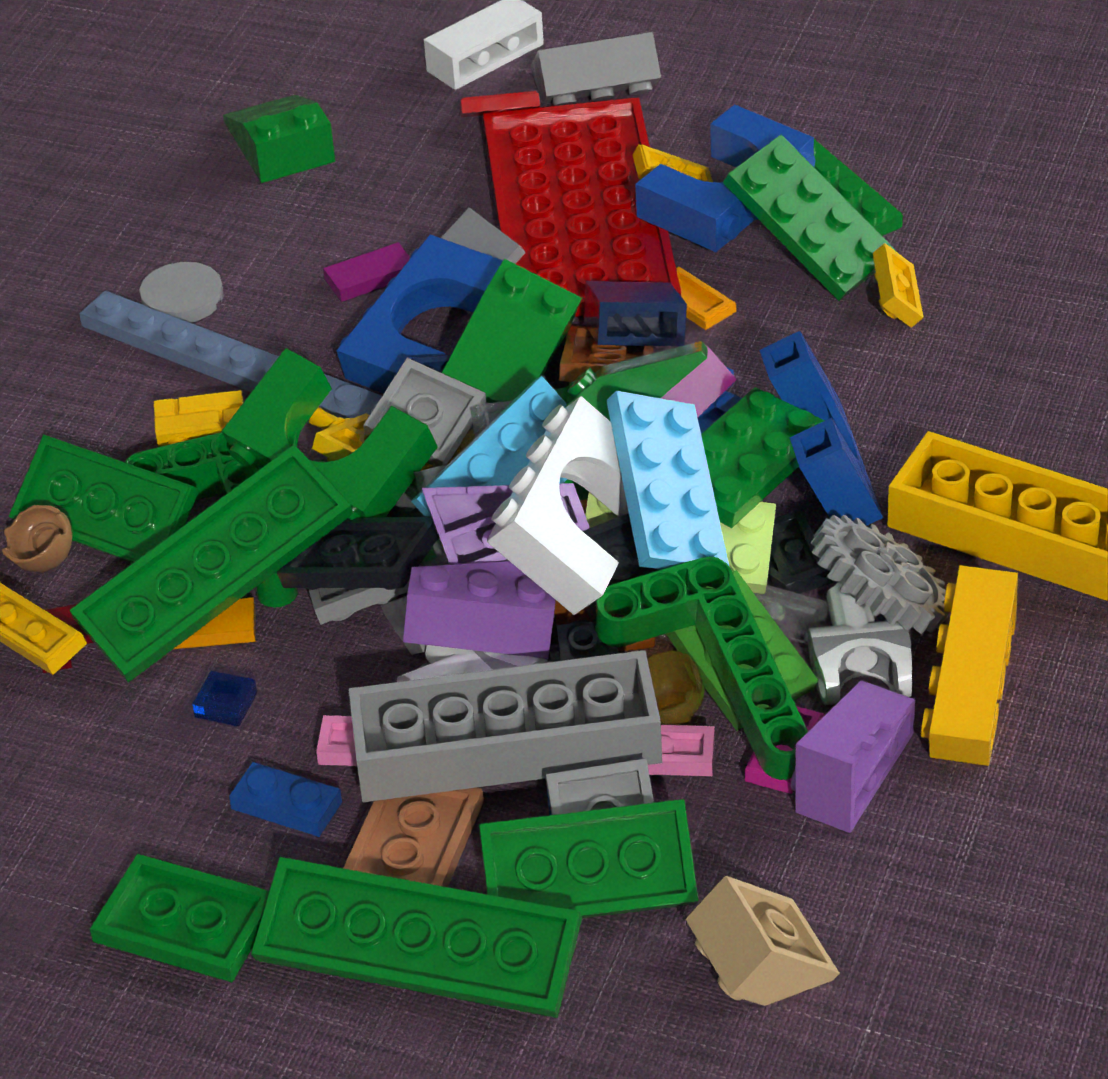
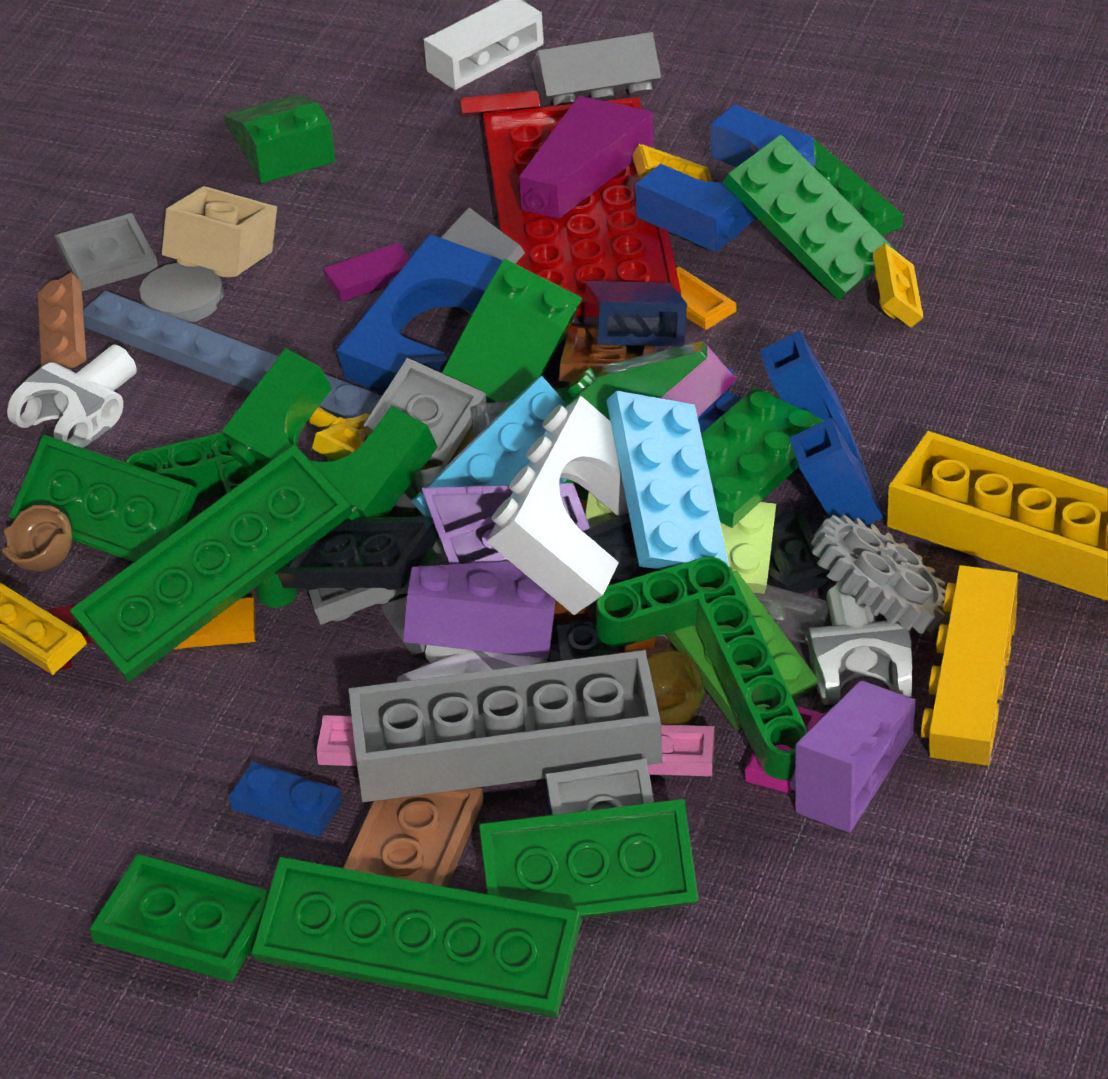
yellow brick [154,390,244,447] -> none
clear blue plate [192,671,257,727] -> none
tan slope [686,875,840,1006] -> none
none -> white connector [7,344,136,448]
none -> nougat plate [38,272,86,370]
none -> light grey tile [55,213,158,291]
none -> tan brick [162,186,277,277]
none -> magenta slope [519,96,654,218]

